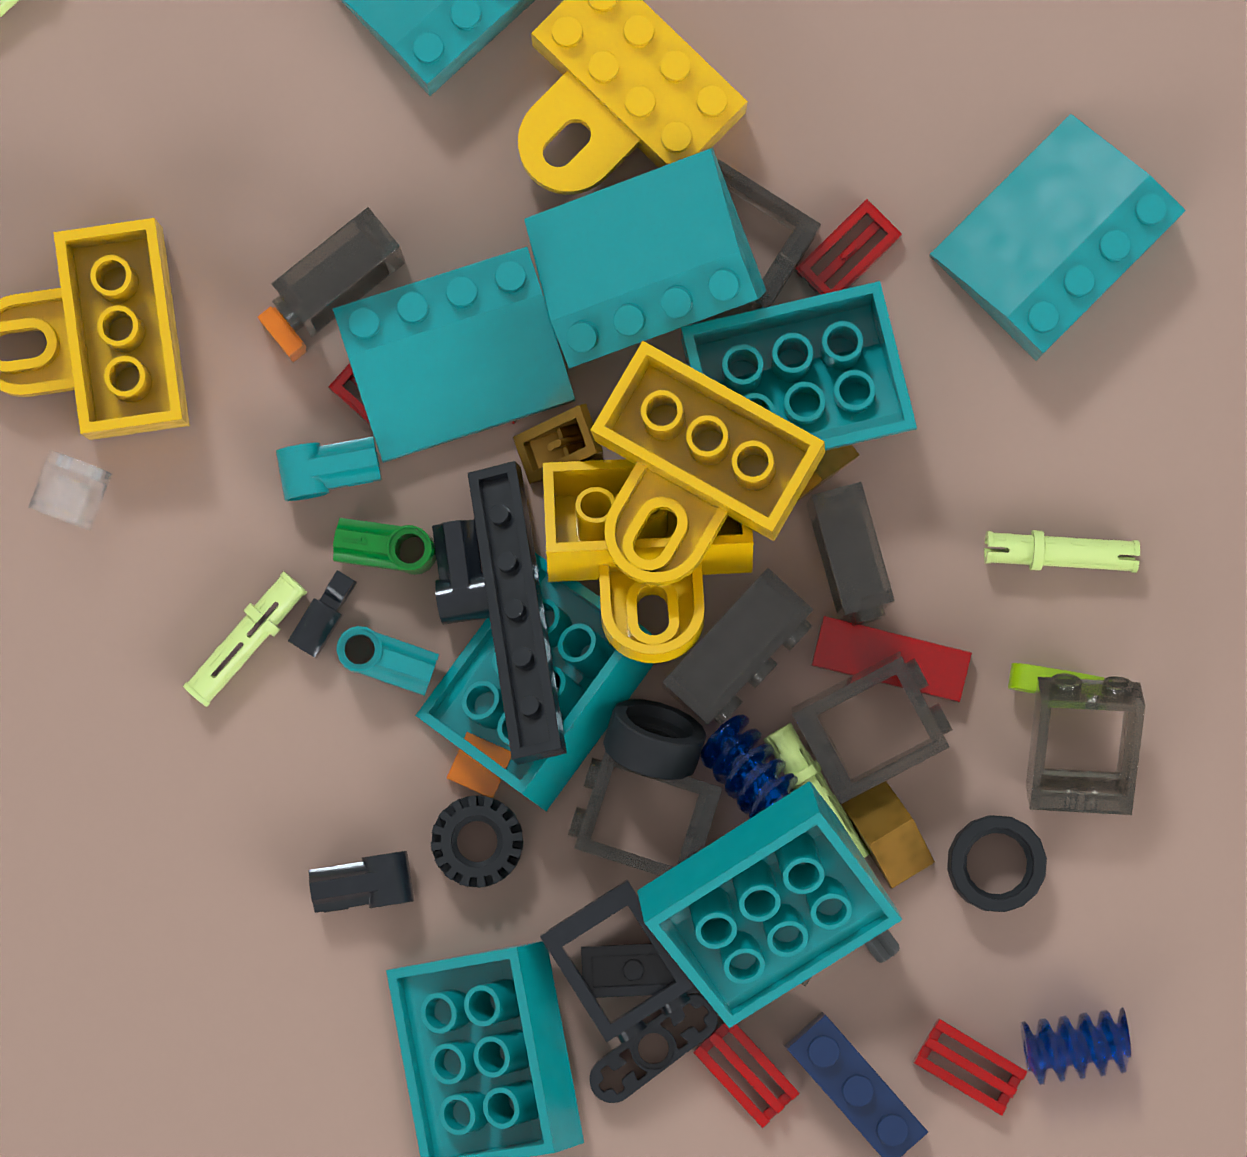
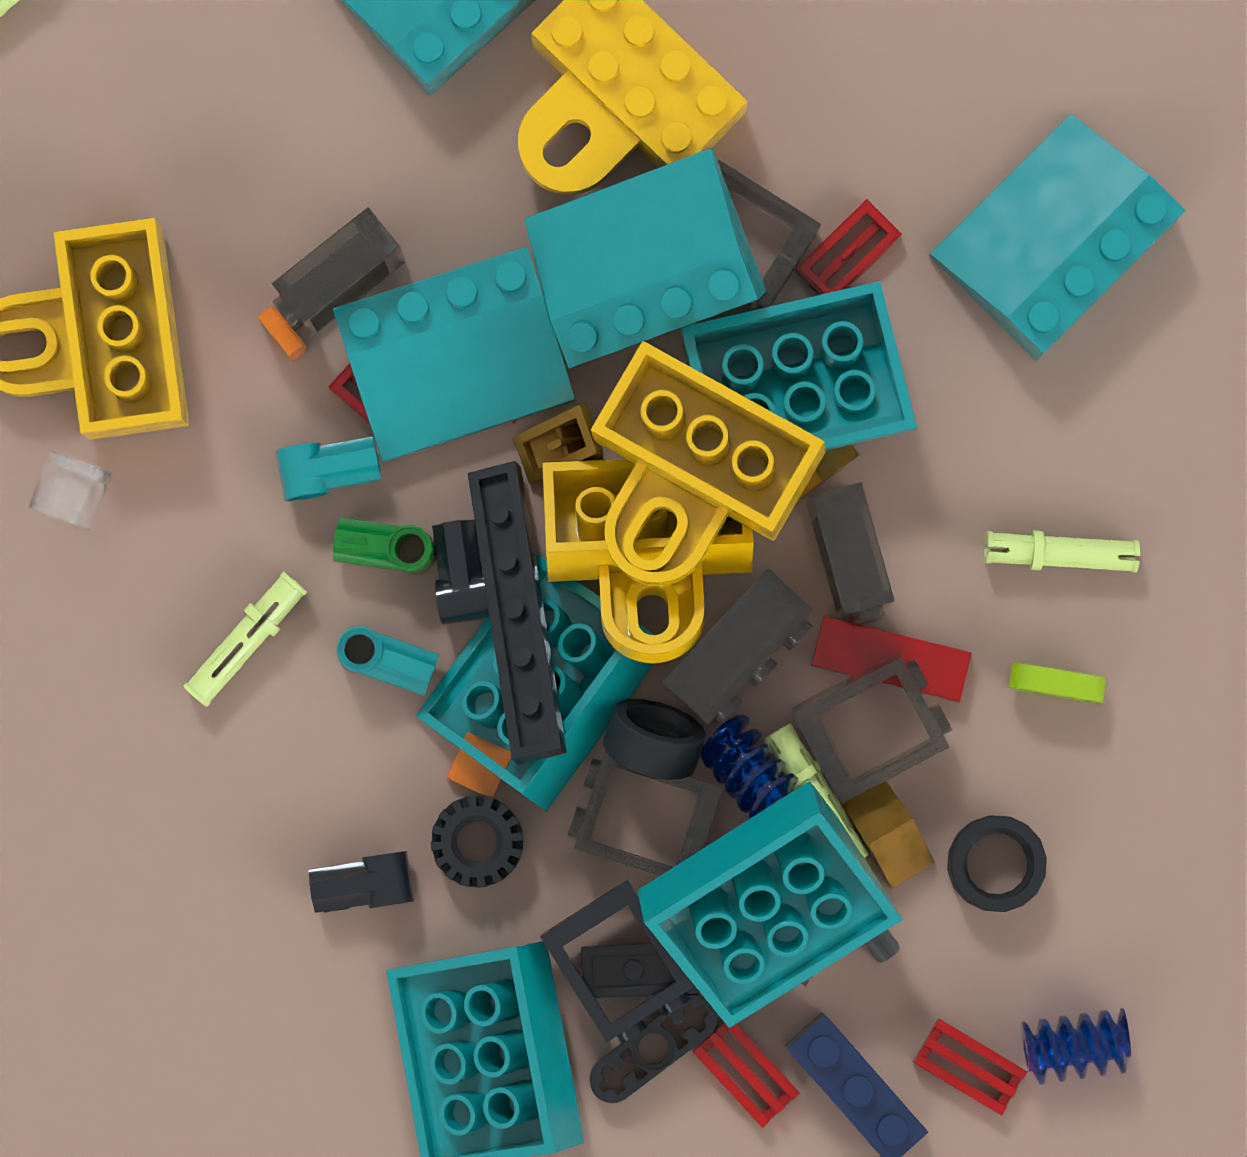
black bar [288,570,357,658] -> none
clear smoke window [1026,673,1146,815] -> none

